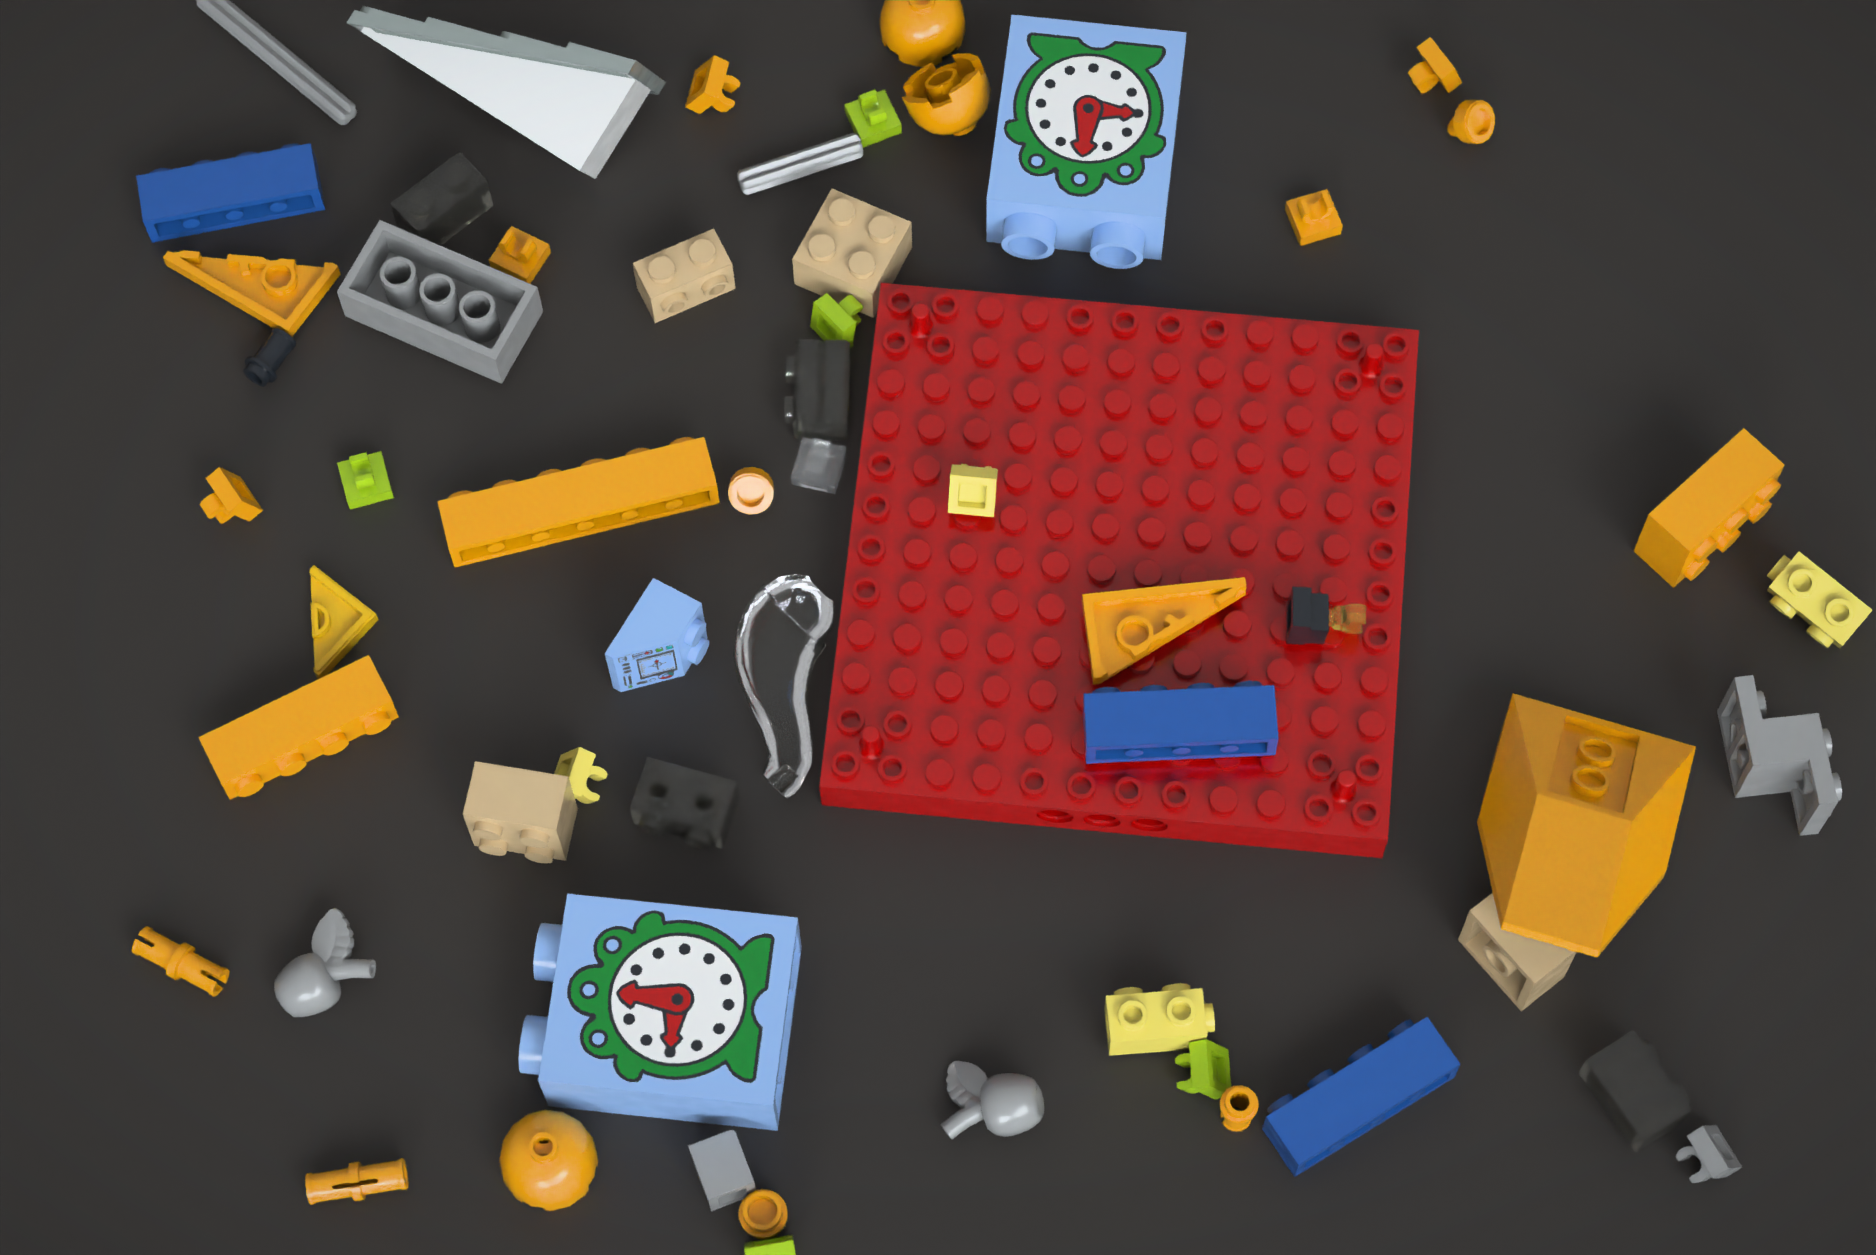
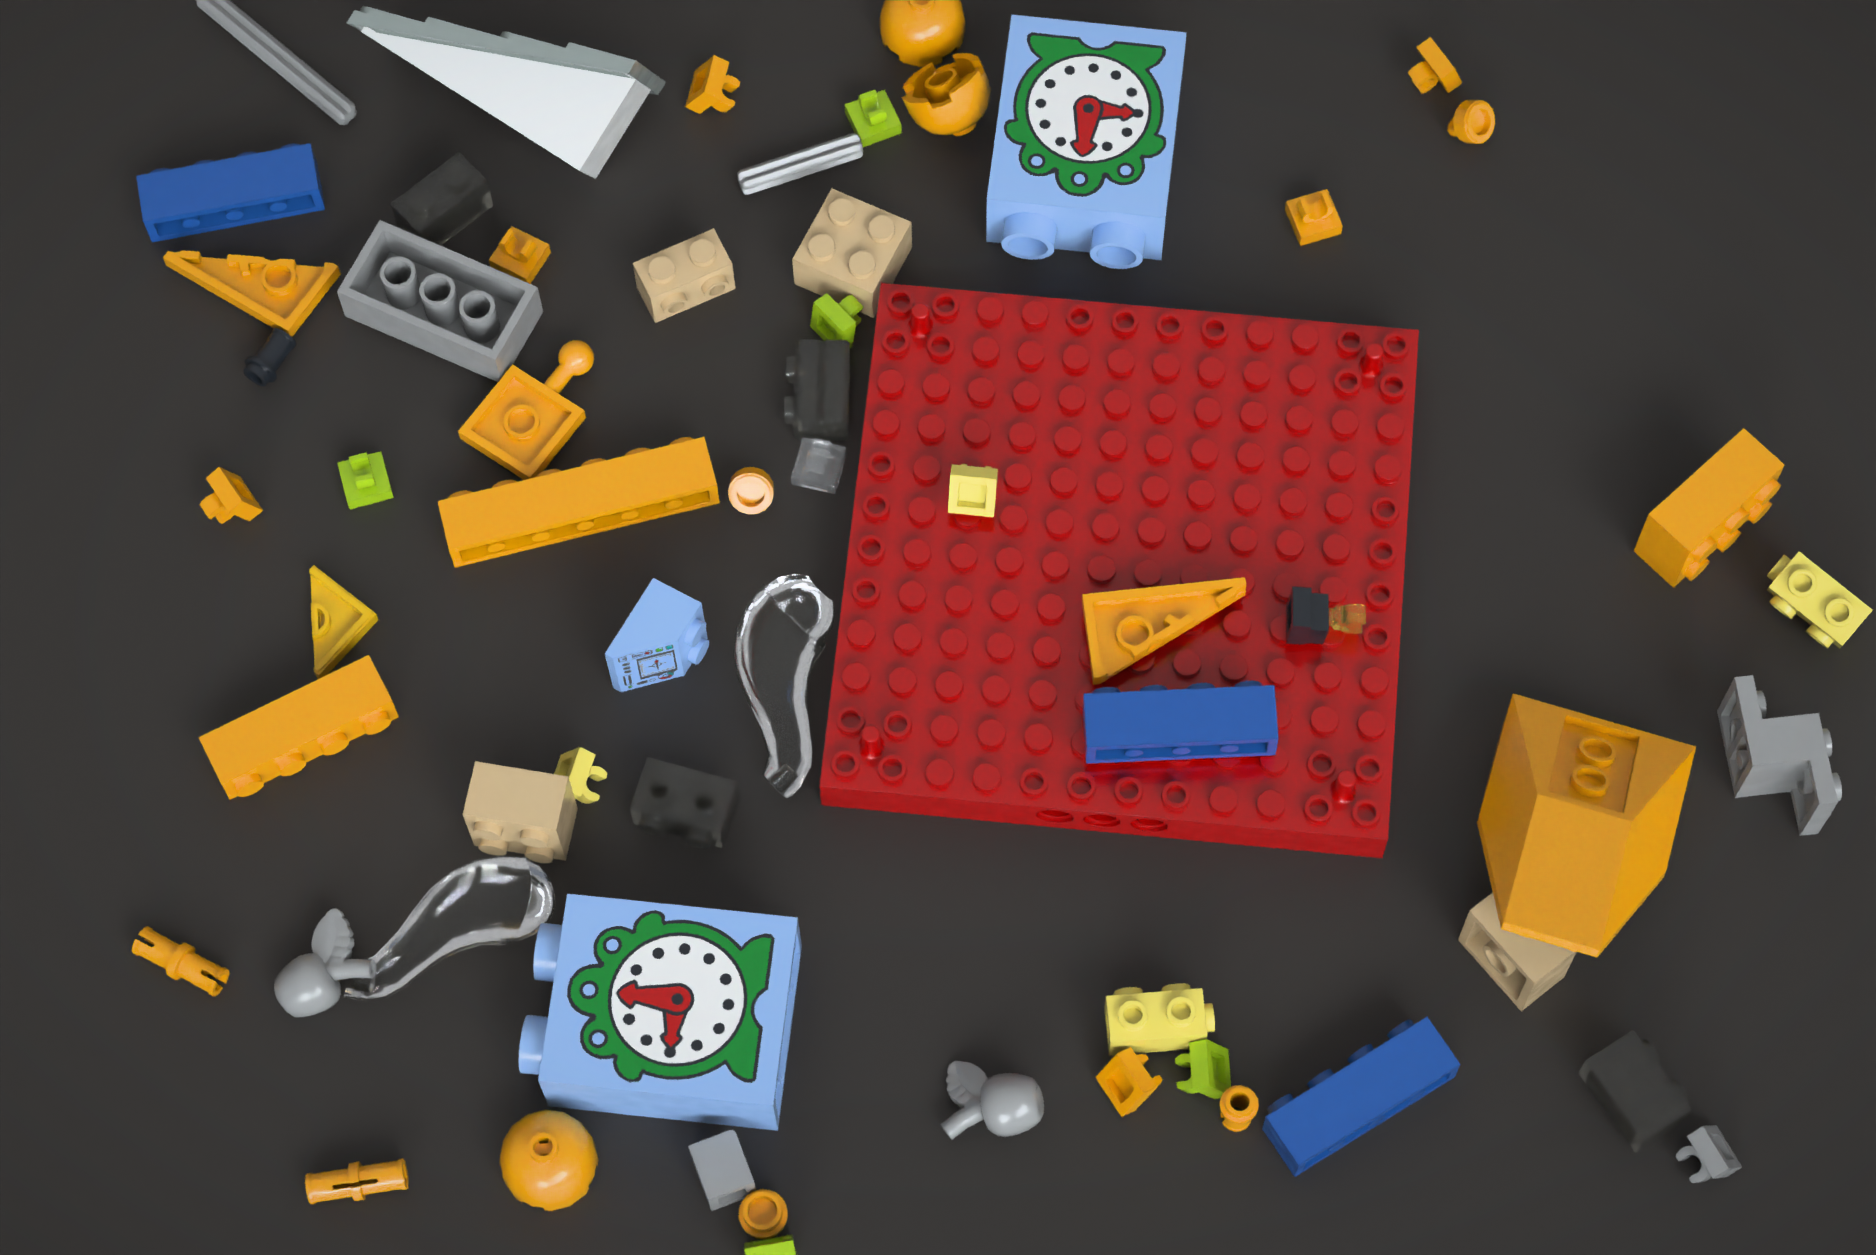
none -> clear smoke animal [343,855,555,1001]
none -> light orange plate [458,340,594,480]
none -> light orange tile [1095,1047,1163,1117]

